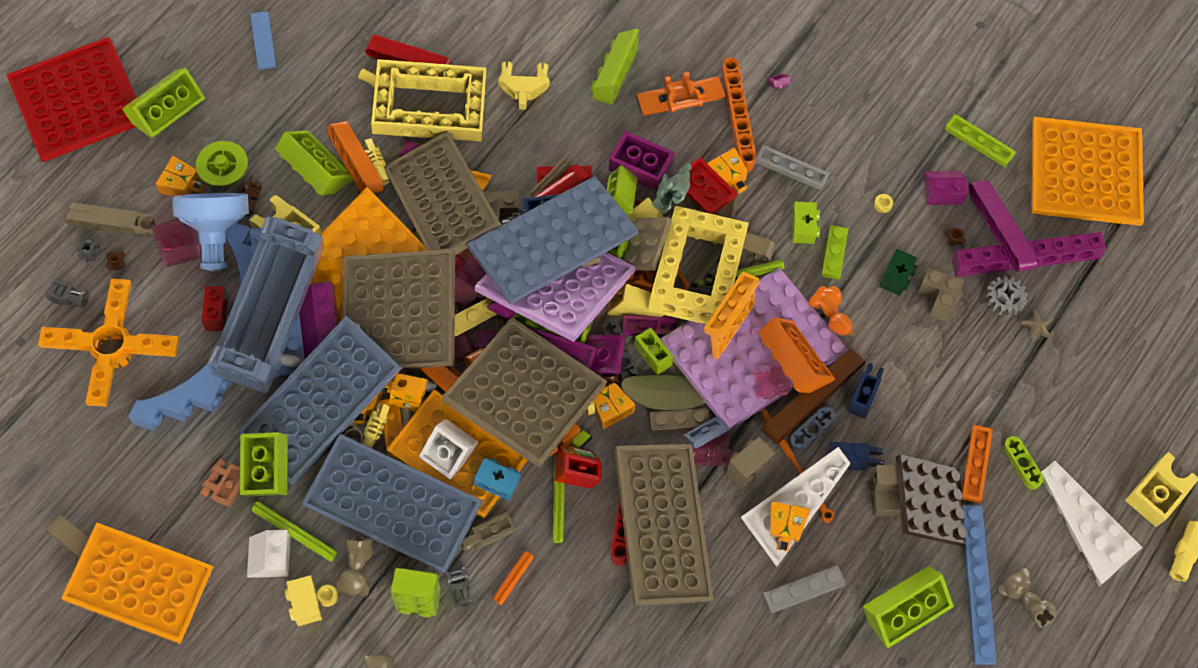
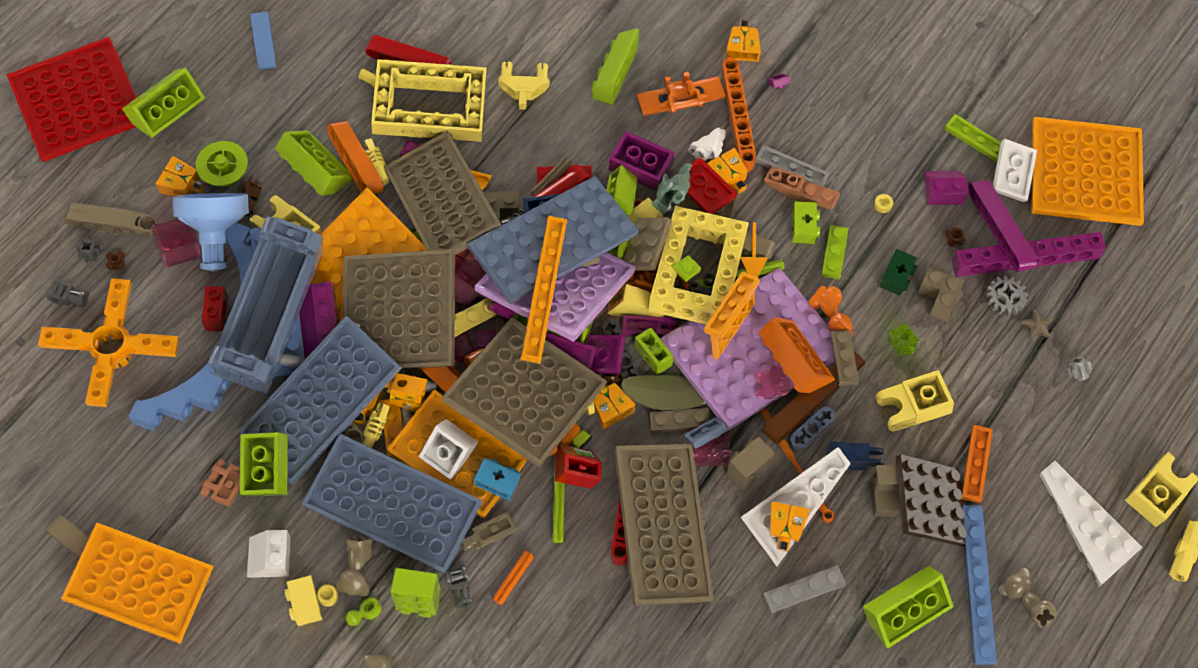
lime axle [252,502,337,562] -> none
dark blue hinge [847,363,884,419] -> none
lime beam [1003,436,1044,490] -> none
none -> lime plate [346,598,382,626]
none -> light orange tile [520,215,567,364]
none -> lime plate [673,255,701,282]
none -> white rock [688,127,726,161]
none -> light orange torso [725,20,761,62]
none -> light orange piece [740,222,768,278]
none -> nougat slope [764,166,840,210]
none -> dark tan plate [830,330,859,386]
none -> light yellow brick [875,370,954,432]
none -> clear neon green brick [887,323,919,357]
none -> white plate [993,139,1037,202]
none -> light grey gear [1067,357,1093,381]

